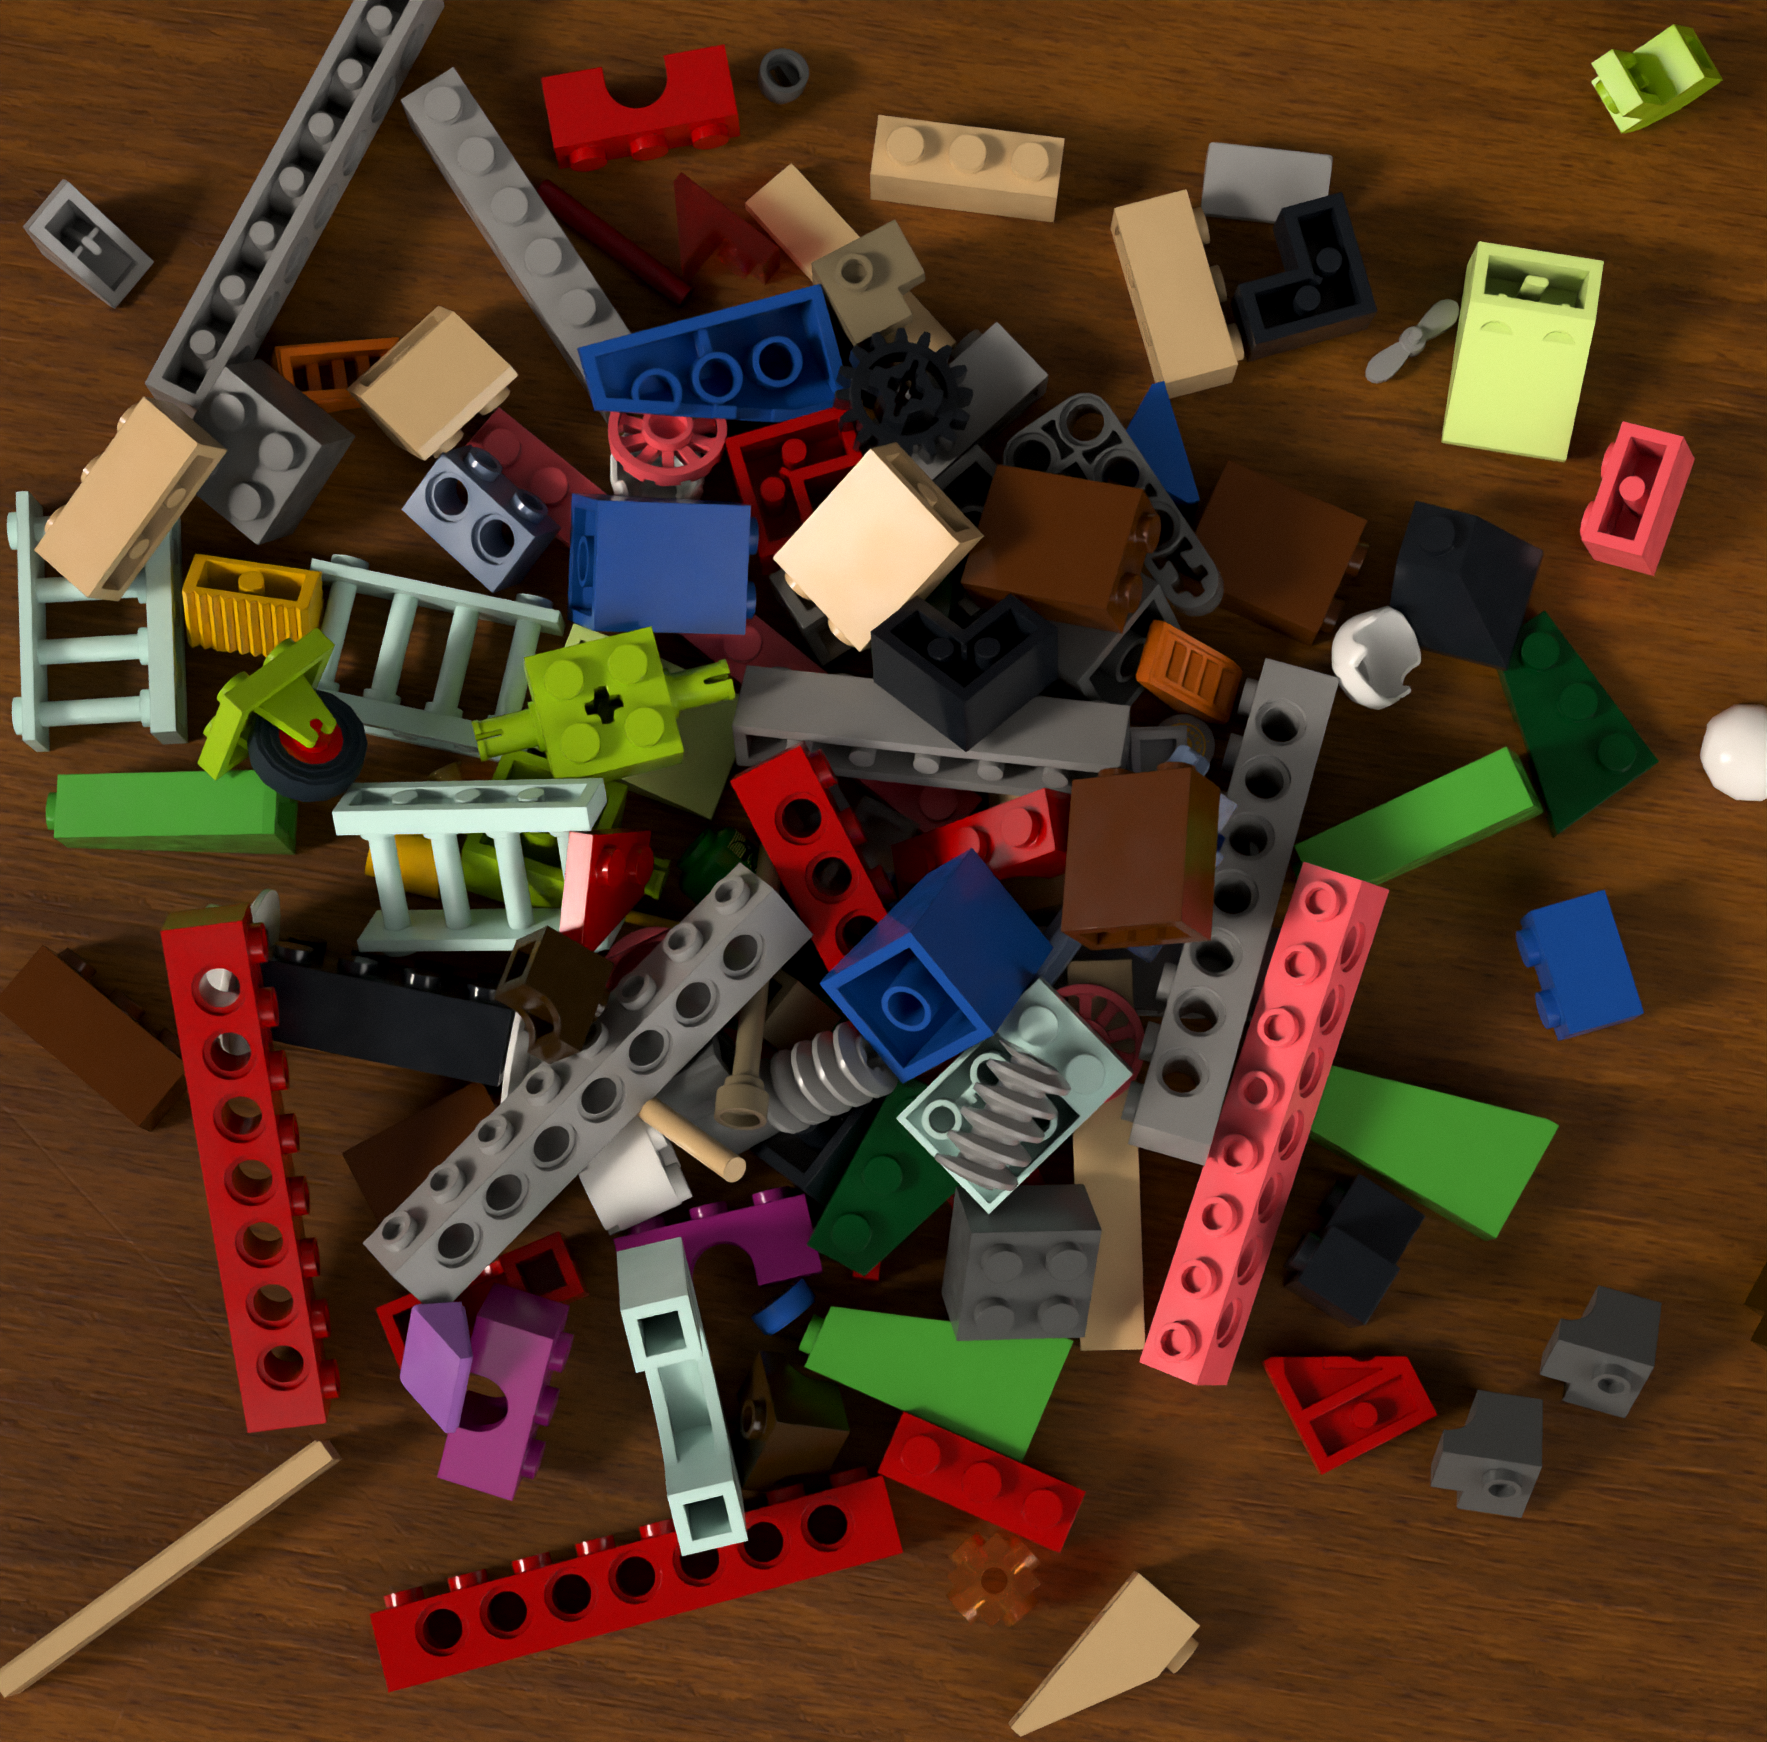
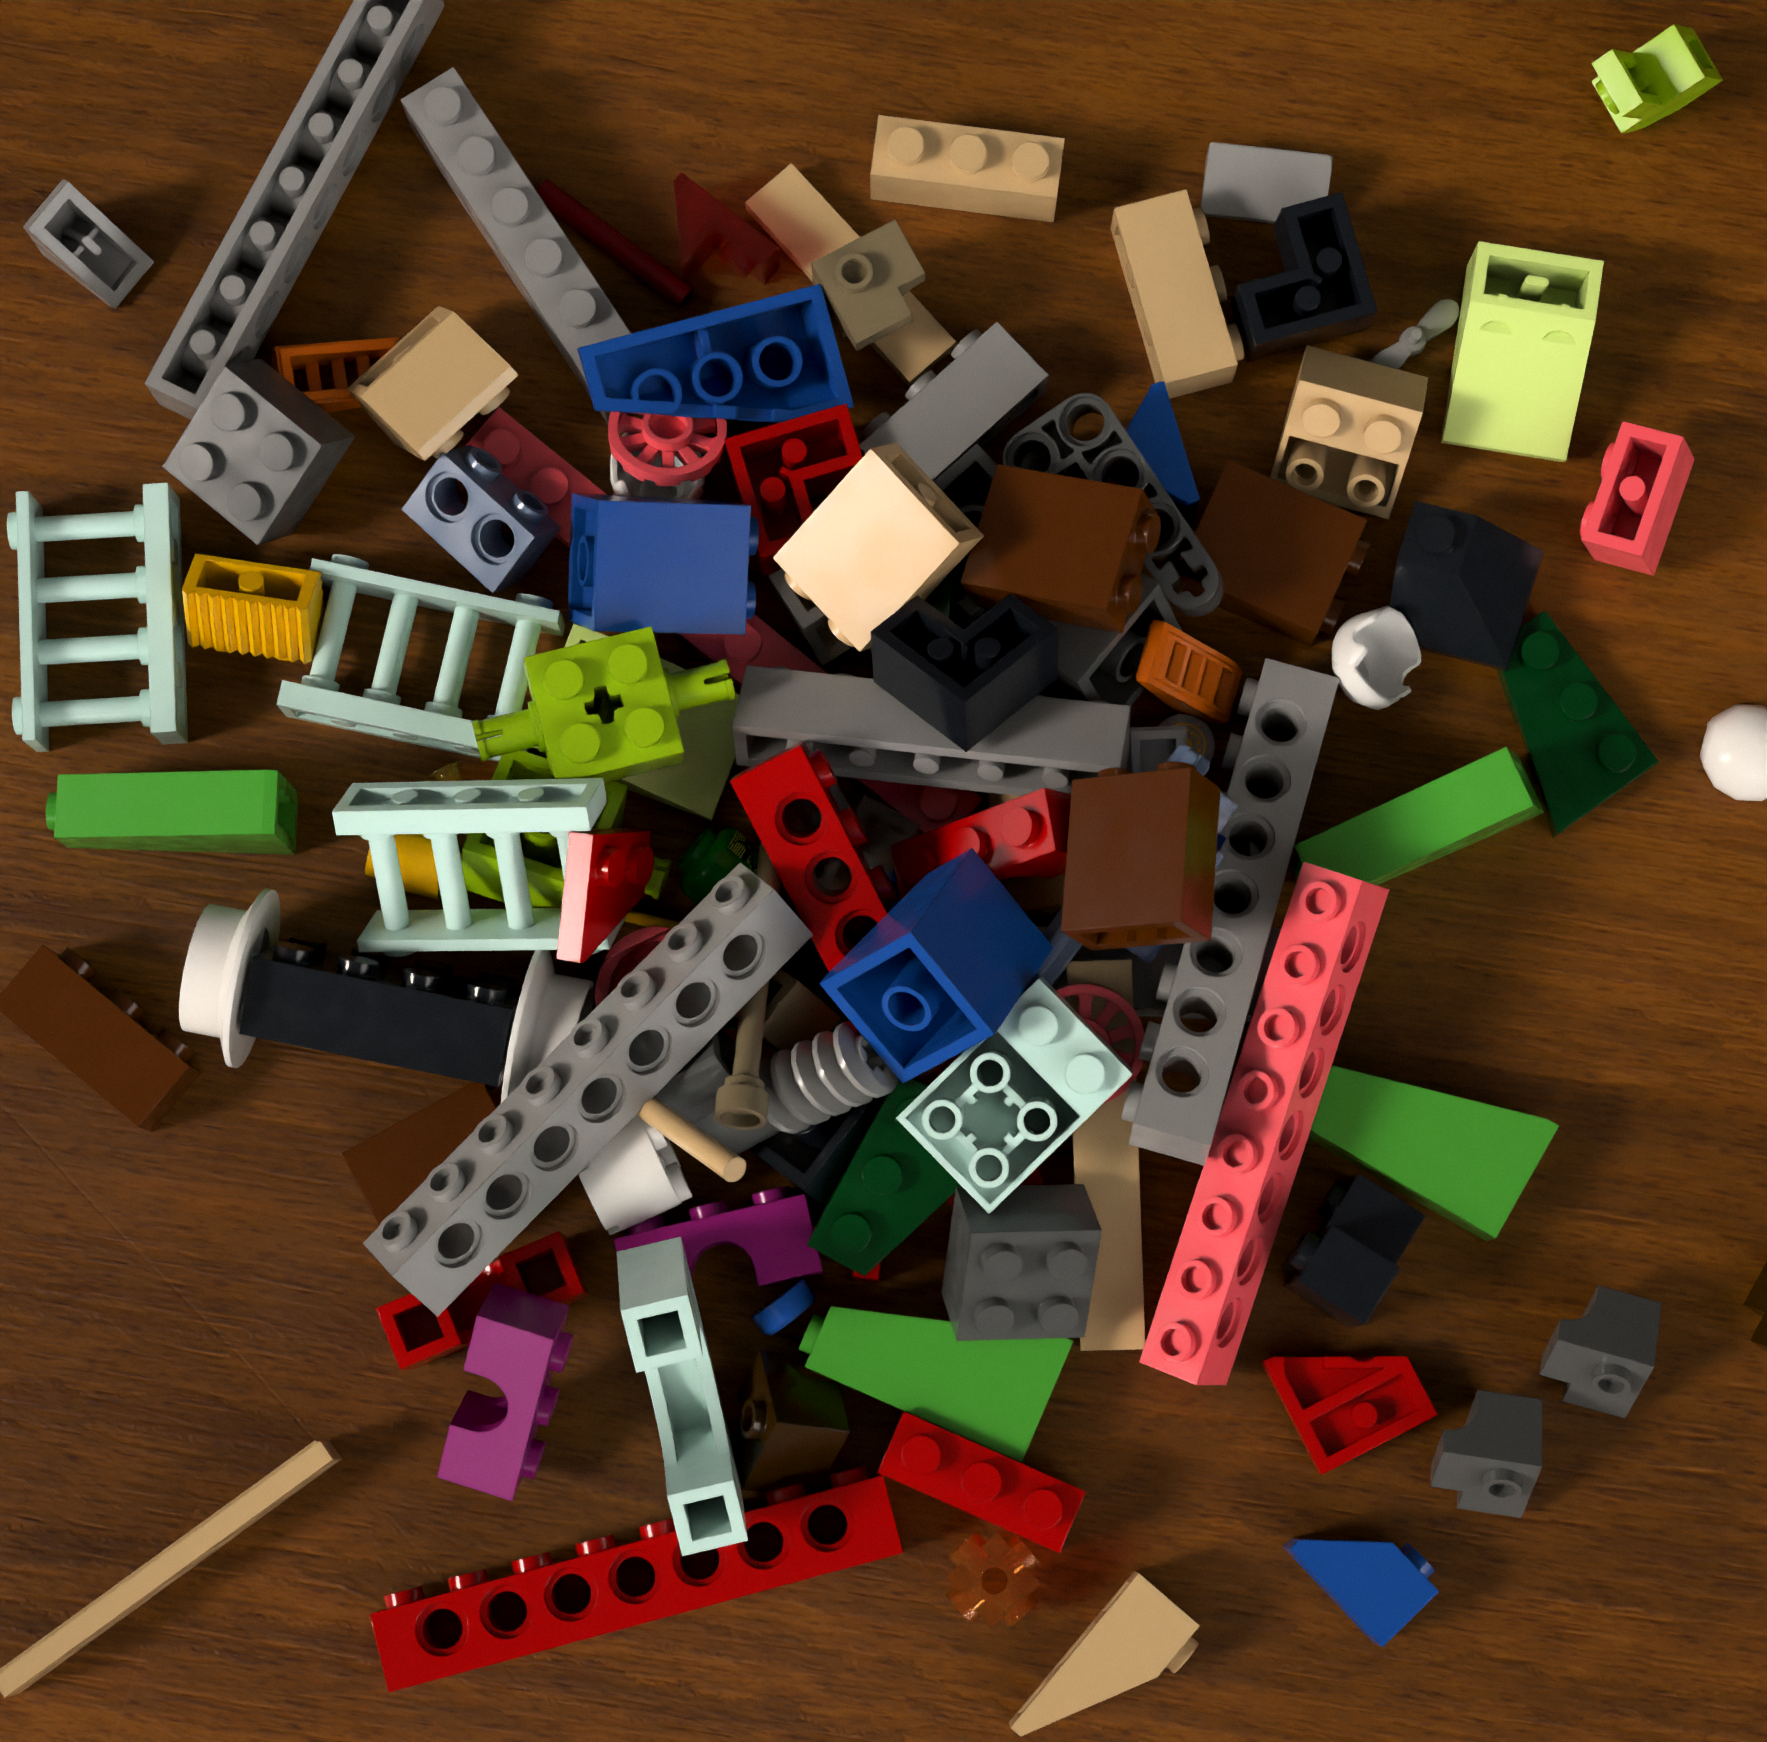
tan brick [34,396,227,601] -> none
red brick [160,902,341,1433] -> none
plate [197,627,368,802] -> none
medium lavender slope [400,1302,473,1433] -> none
dark brown brick [494,925,614,1064] -> none
red arch [541,44,740,172] -> none
dark grey hinge [757,48,809,105] -> none
black gear [833,328,973,465] -> none
light grey piece [934,1039,1071,1191] -> none
blue brick [1516,890,1644,1041] -> none
none -> tan slope [1270,345,1428,519]
none -> blue slope [1283,1538,1439,1647]

